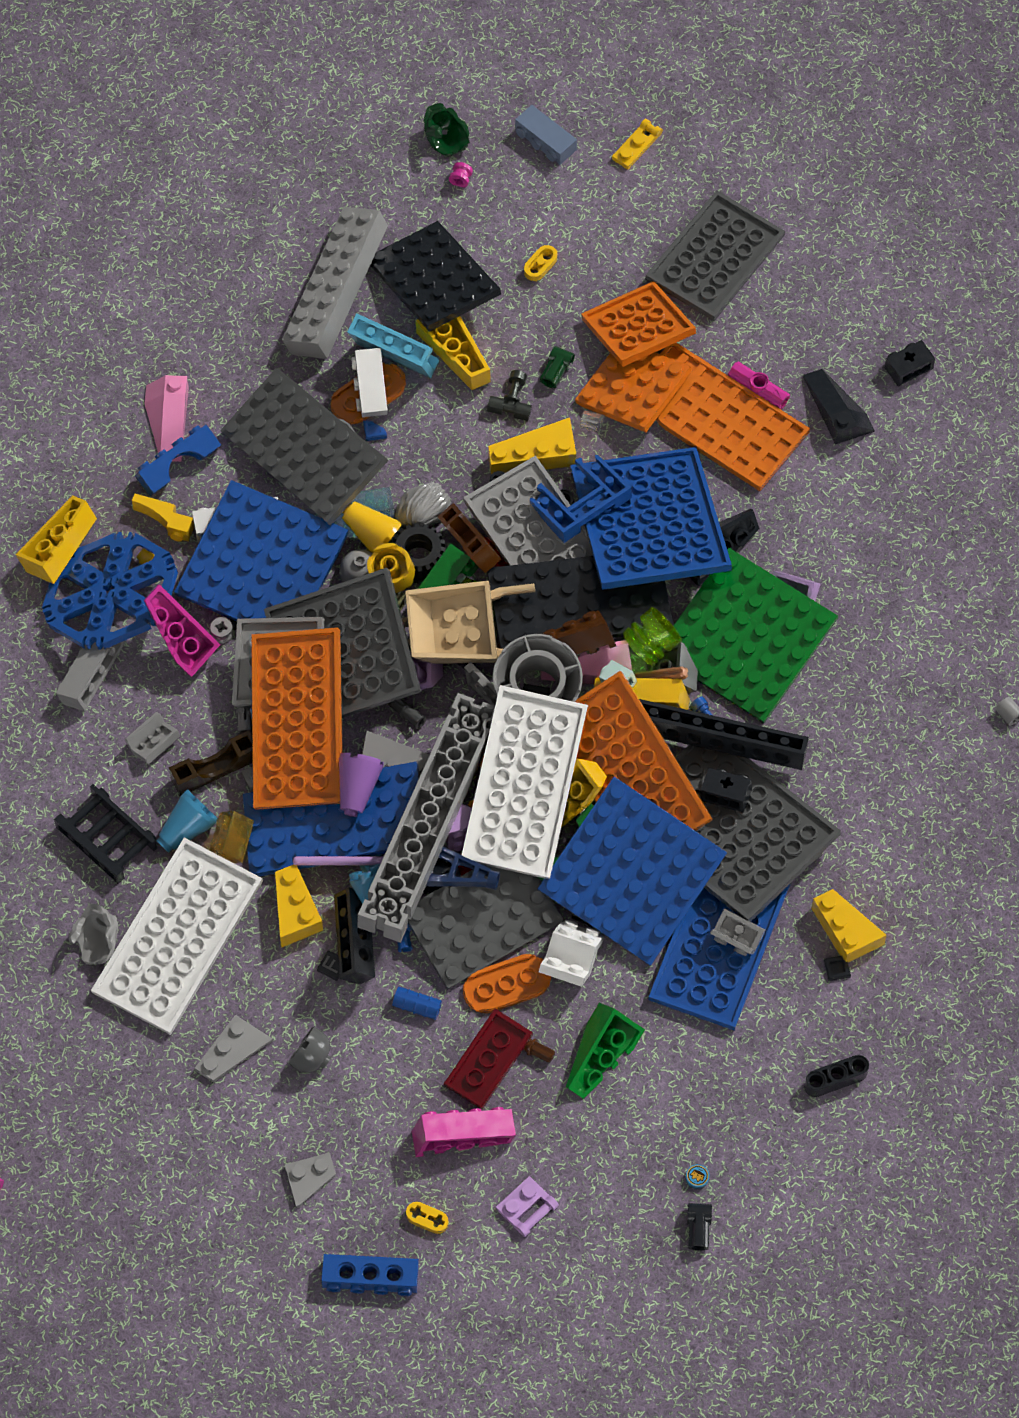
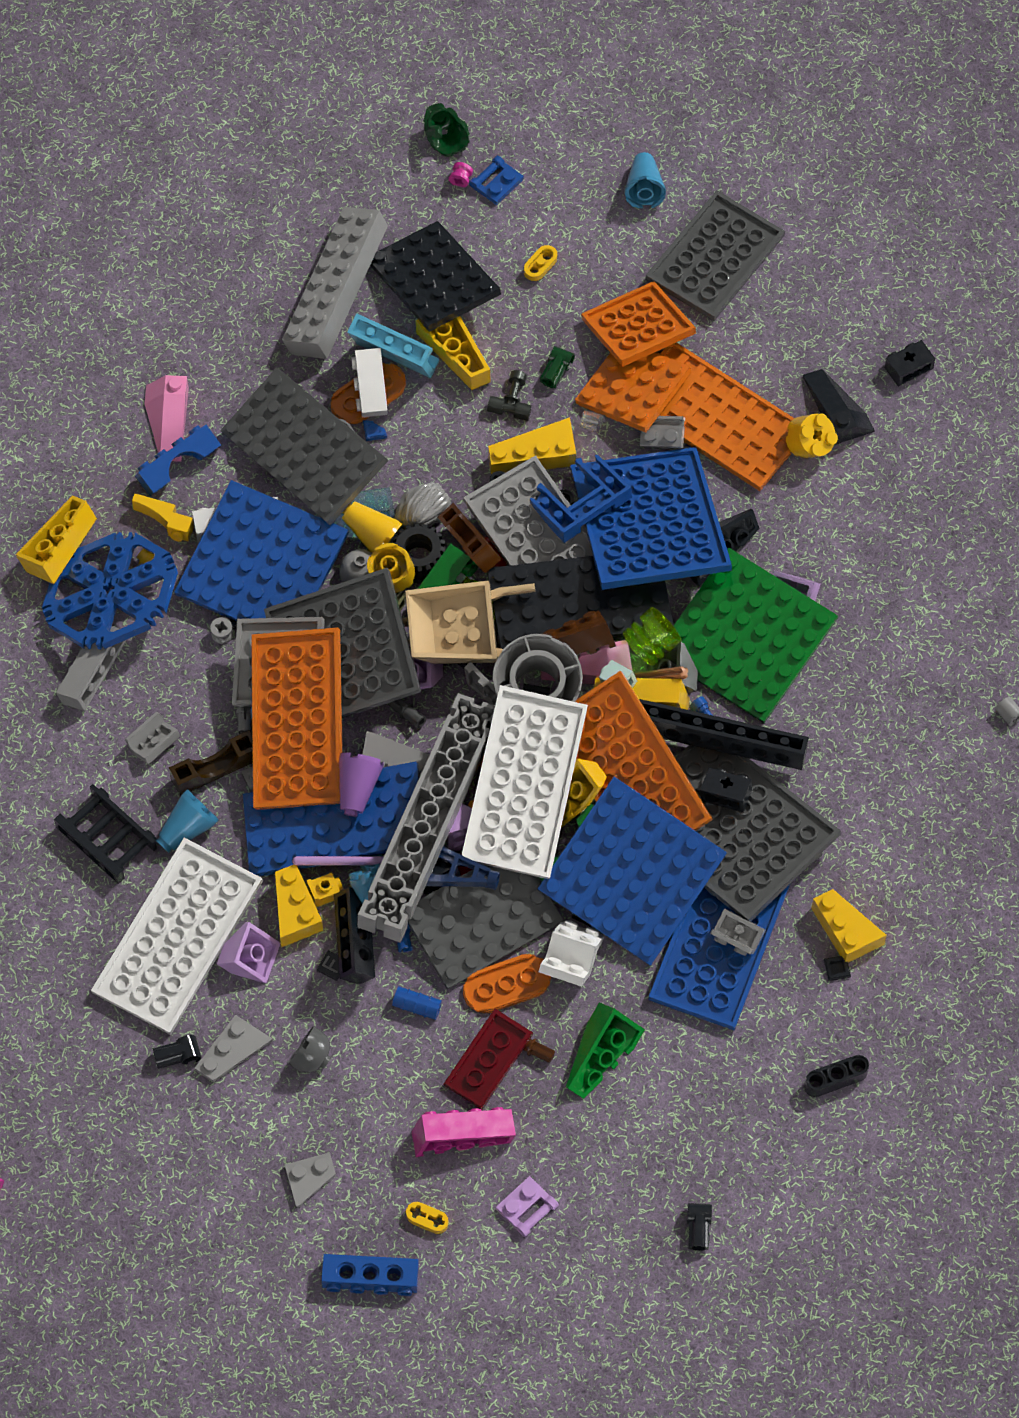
light grey hair [69,903,118,965] -> none
dark pink wedge [144,584,220,677] -> none
clear yellow brick [210,811,254,864] -> none
sand blue brick [515,105,577,165] -> none
yellow plate [612,118,663,170] -> none
tile [686,1164,709,1189] -> none
dark pink piece [728,361,790,409] -> none
none -> black piece [152,1035,202,1069]
none -> lavender slope [217,922,281,984]
none -> yellow brick [306,873,343,907]
none -> blue plate [469,155,524,205]
none -> dark azure cone [624,152,666,208]
none -> light grey plate [640,416,685,449]
none -> yellow brick [786,414,838,458]

